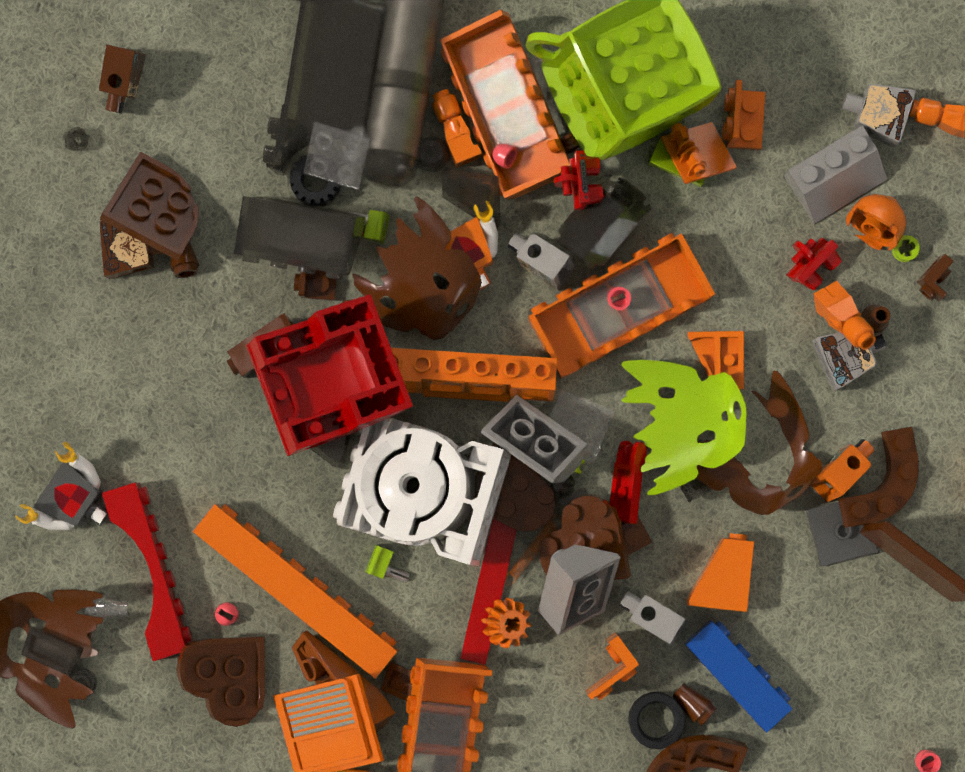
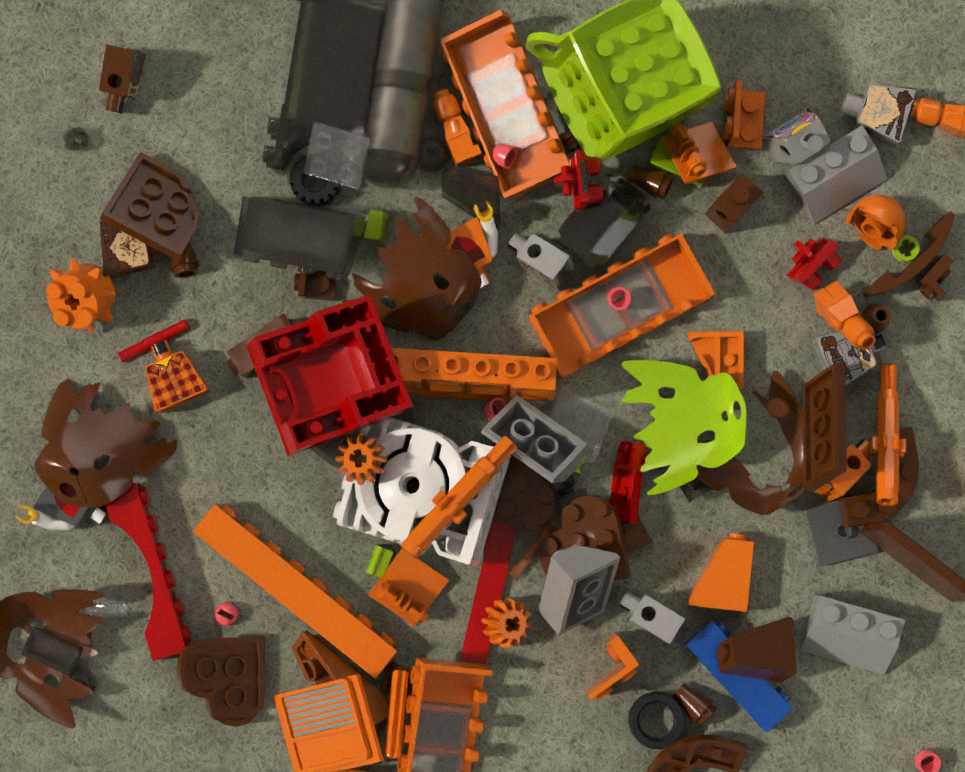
none -> reddish brown piece [35,379,177,507]
none -> orange brick [46,258,116,333]
none -> red piece [118,319,190,363]
none -> torso [145,340,211,413]
none -> orange gear [335,434,387,485]
none -> orange hinge [368,548,449,626]
none -> orange axle [384,670,409,759]
none -> orange piece [400,435,518,559]
none -> coral hinge [484,398,507,422]
none -> reddish brown cone [628,165,673,199]
none -> reddish brown torso [705,173,763,234]
none -> reddish brown slope [716,617,797,683]
none -> light grey torso [763,107,831,164]
none -> light grey slope [799,594,905,675]
none -> reddish brown tile [803,362,847,492]
none -> reddish brown slope [862,211,955,297]
none -> orange piece [869,363,906,506]

